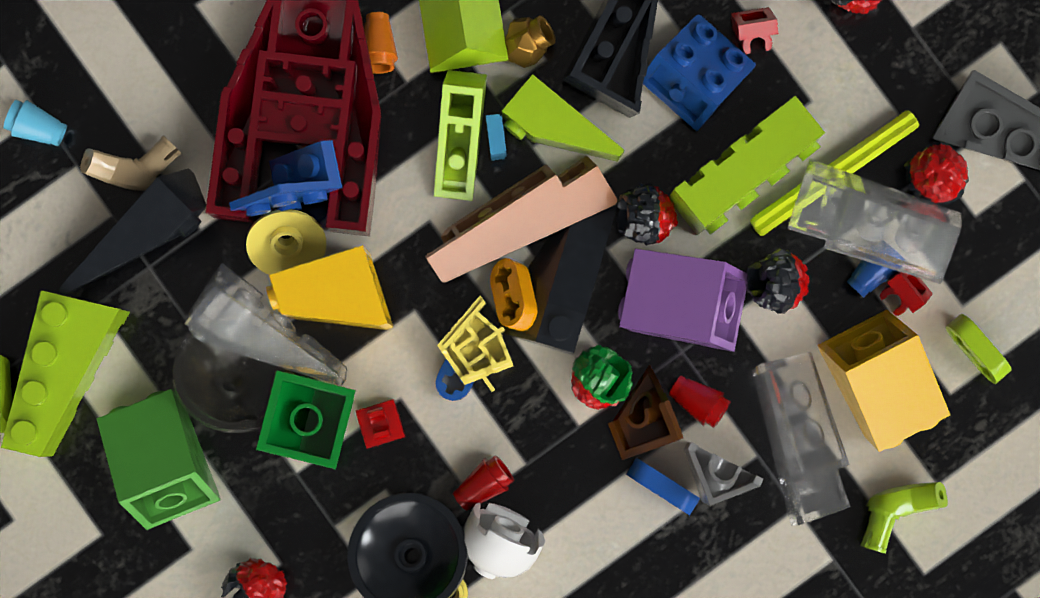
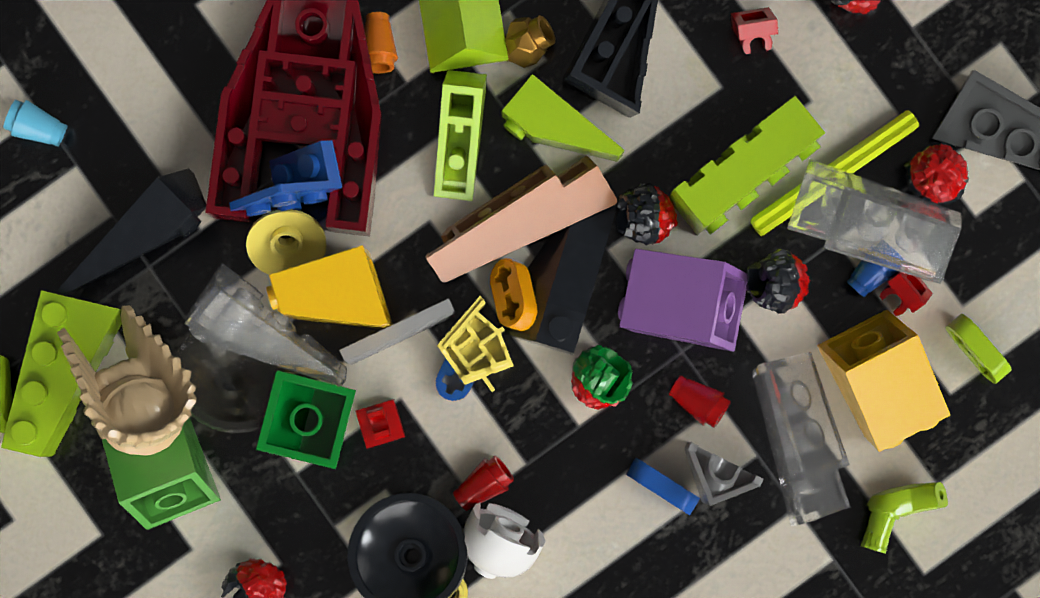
tan arm [80,135,181,191] -> none
dark azure tile [486,114,507,161] -> none
reddish brown slope [608,364,684,460] -> none
blue bracket [643,14,756,131] -> none
none -> tan piece [57,305,196,455]
none -> light grey tile [339,298,456,365]

